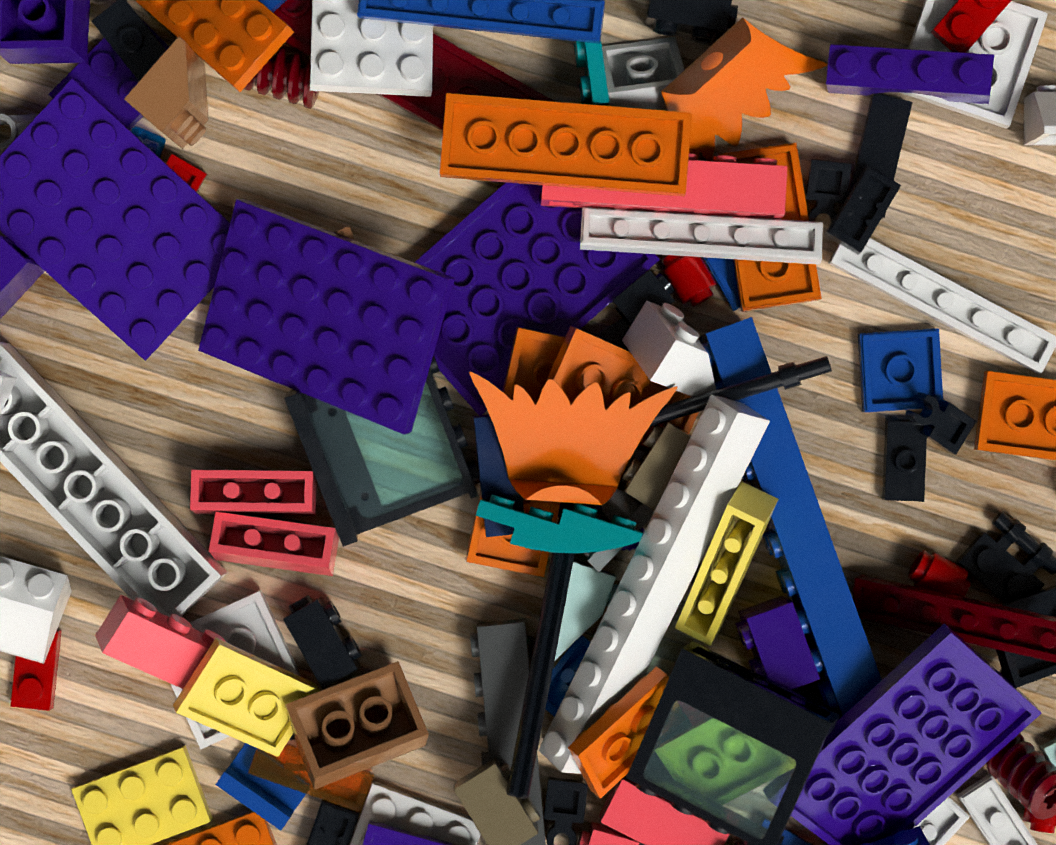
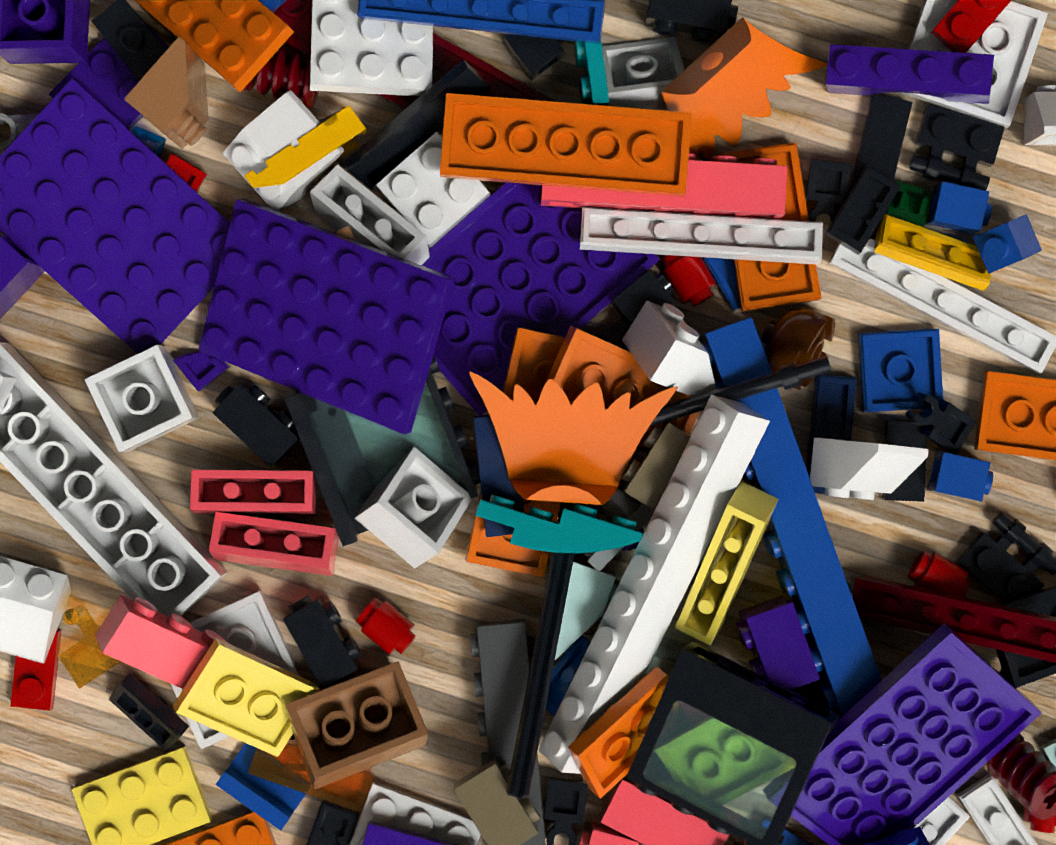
none -> clear yellow plate [58,605,121,689]
none -> white brick [84,345,200,453]
none -> black plate [109,673,190,751]
none -> dark purple tile [173,352,230,392]
none -> black brick [212,383,301,467]
none -> white slope [222,90,344,211]
none -> yellow piece [244,105,366,188]
none -> white brick [310,165,430,265]
none -> black tile [343,60,491,189]
none -> white slope [355,447,473,569]
none -> red brick [356,597,416,655]
none -> white brick [376,132,490,248]
none -> black brick [503,34,564,81]
none -> reddish brown cylinder [761,308,836,390]
none -> dark blue tile [807,375,857,494]
none -> white slope [810,438,929,500]
none -> yellow tile [874,214,991,291]
none -> dark green tile [886,181,934,227]
none -> black plate [909,104,1005,191]
none -> blue brick [926,181,992,234]
none -> blue brick [927,452,993,502]
none -> blue brick [973,214,1042,274]

